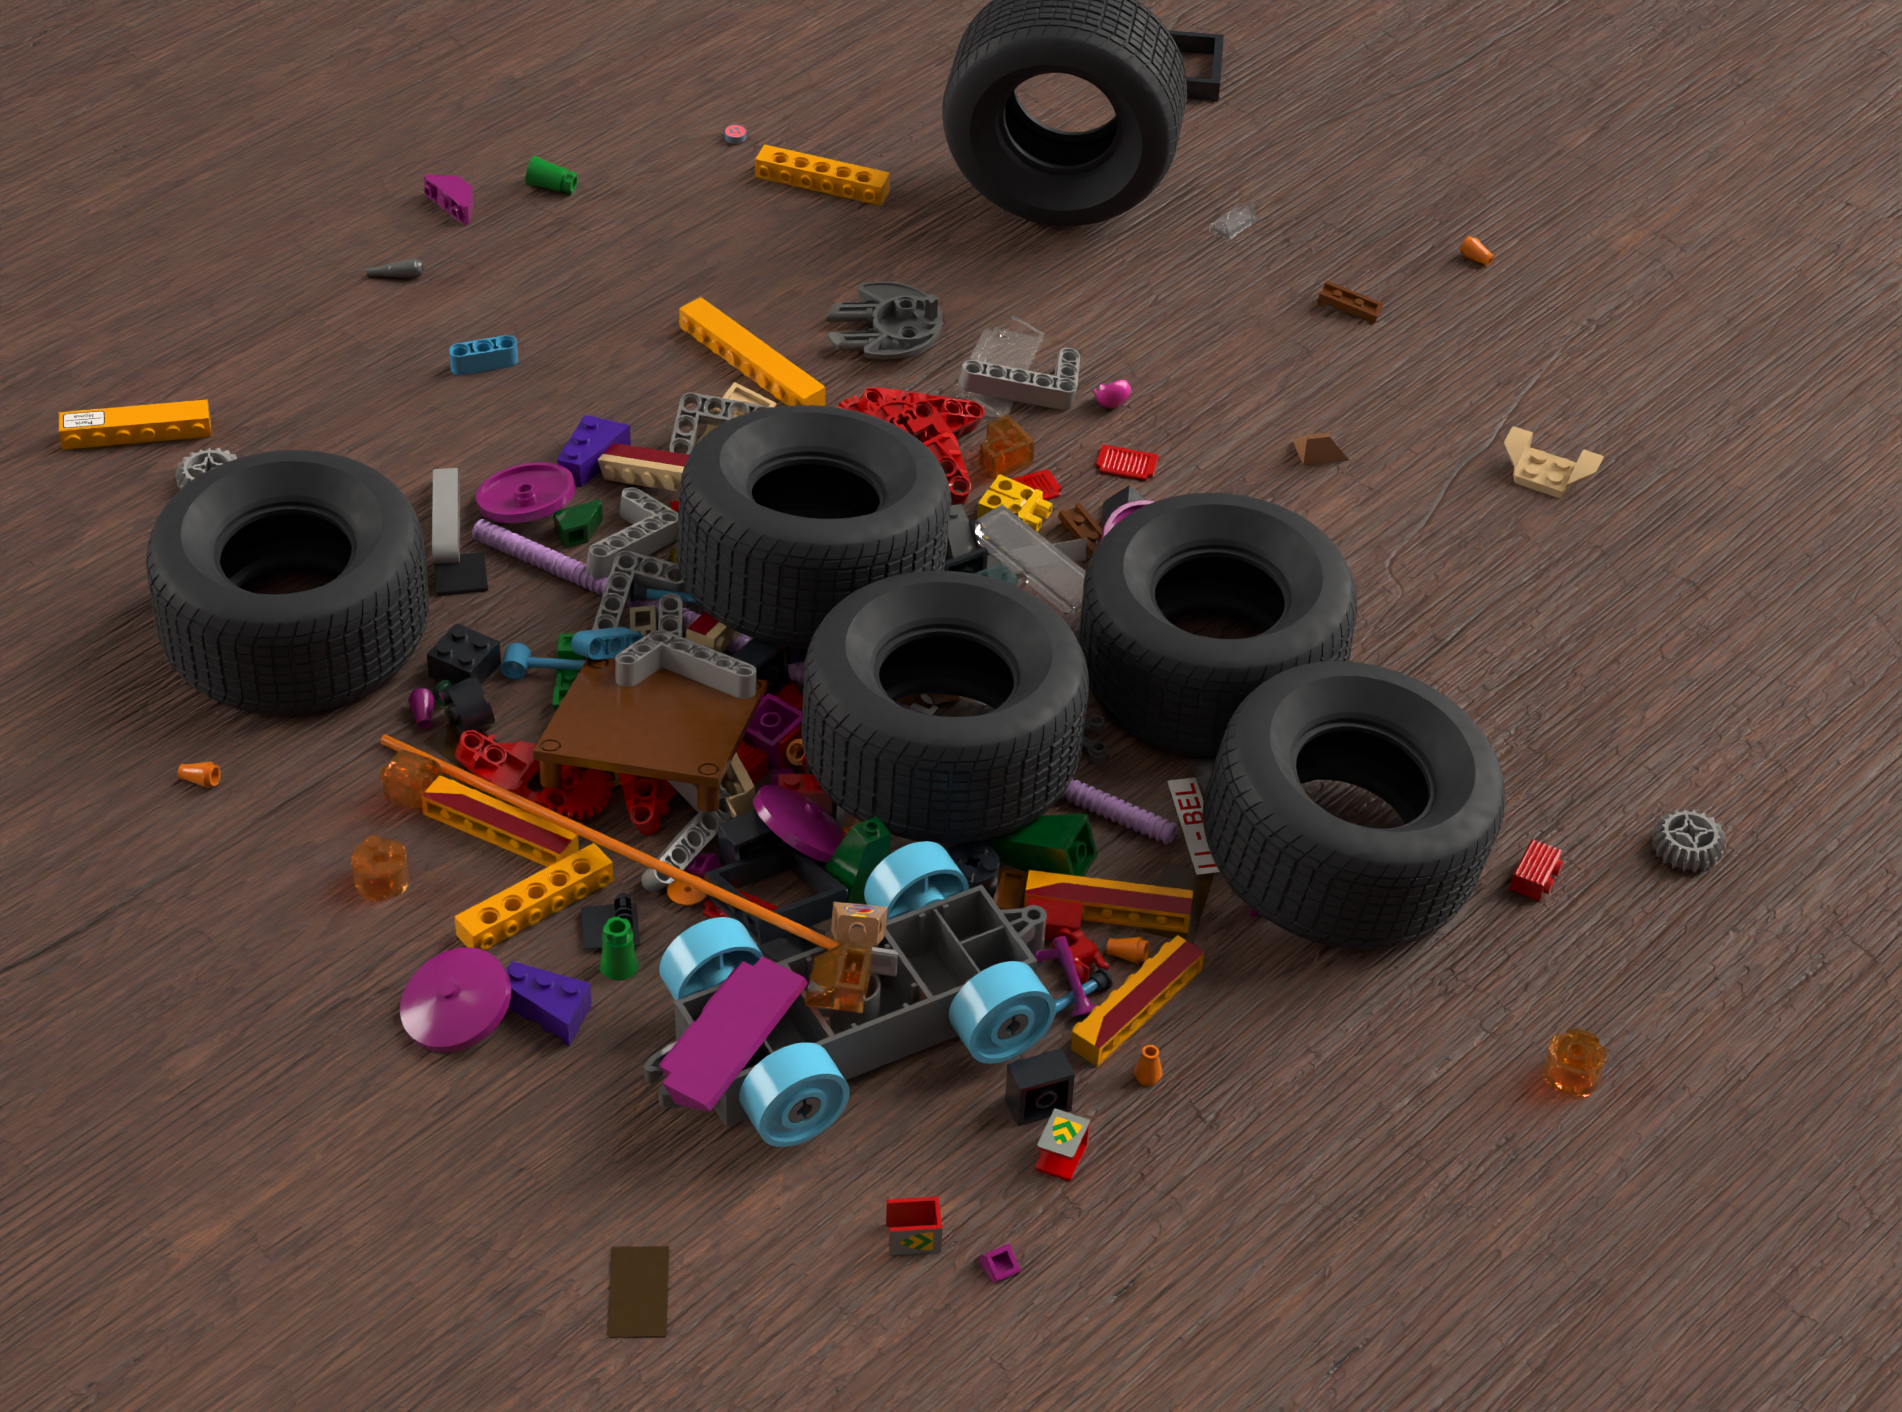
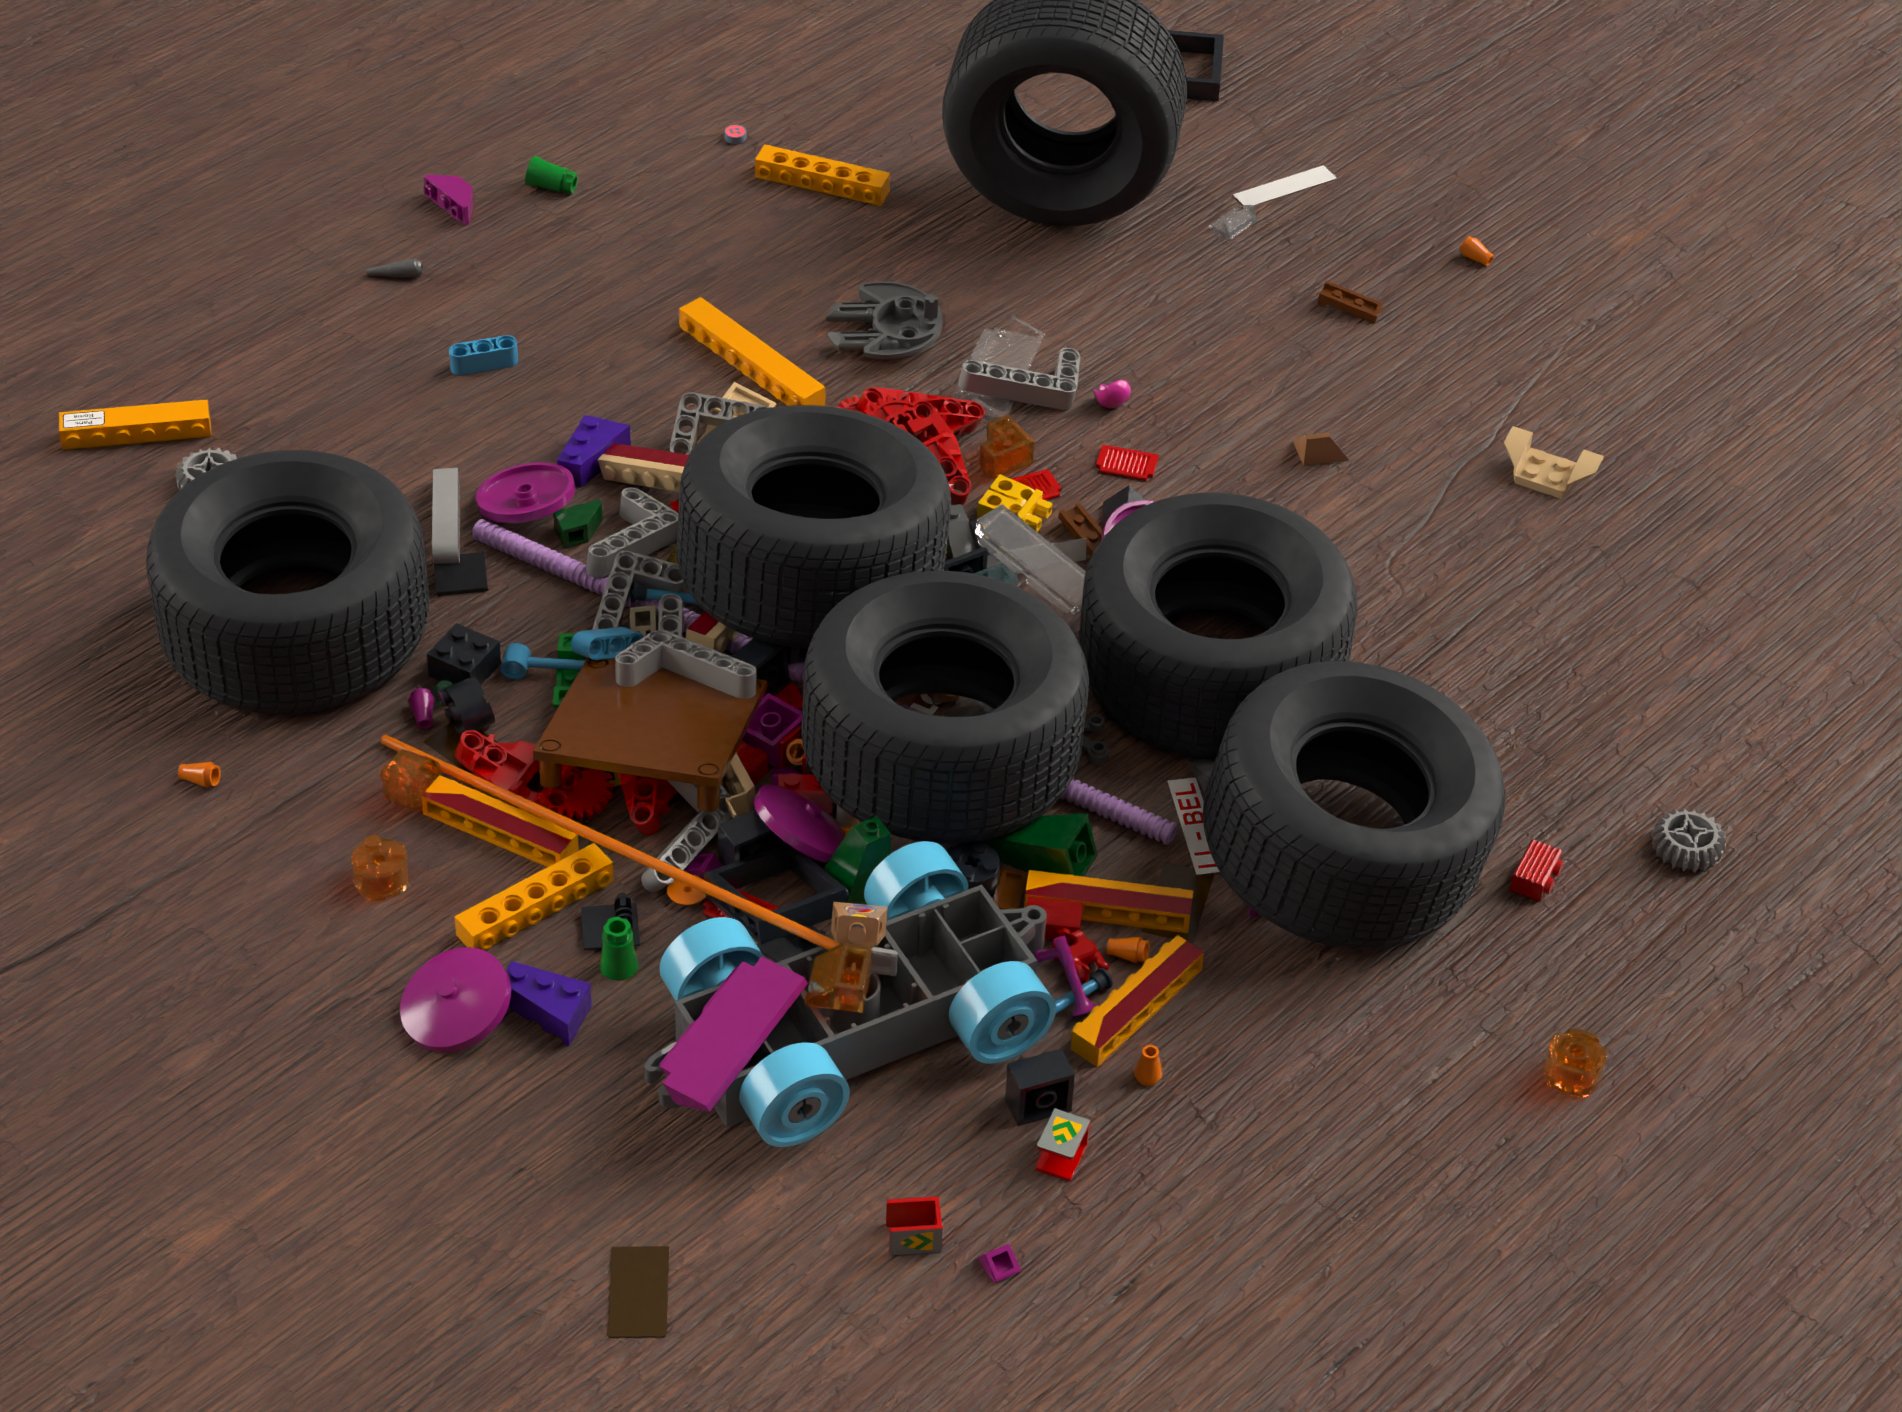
none -> white sticker [1233,165,1336,208]

